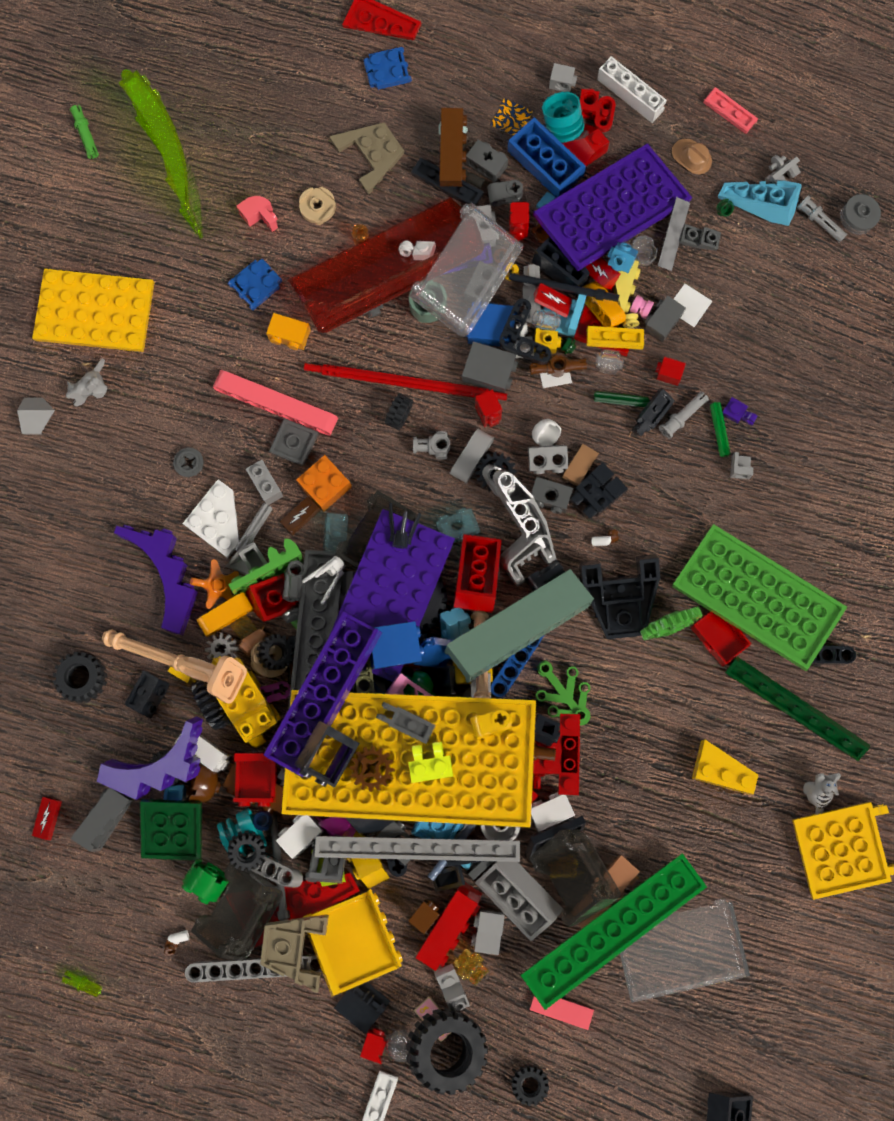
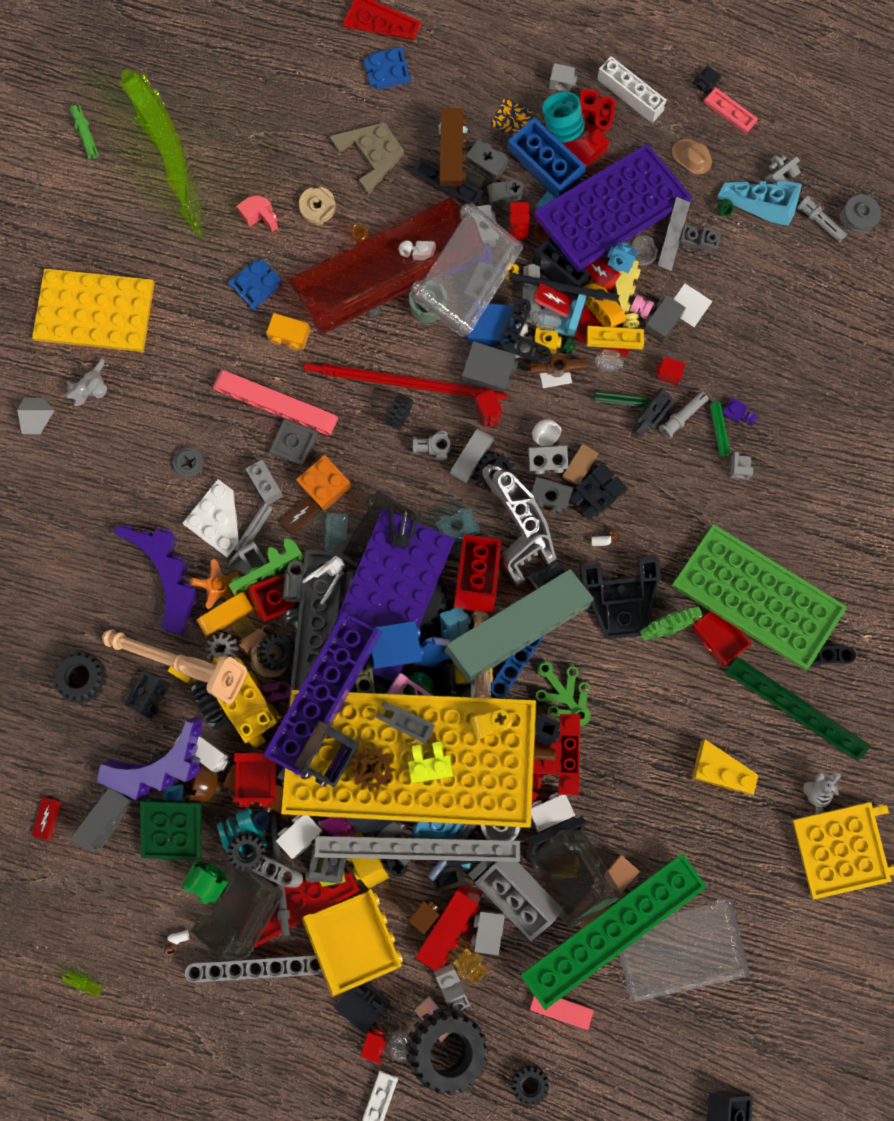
dark tan wing [260,914,329,993] -> none
none -> black bracket [693,65,722,94]

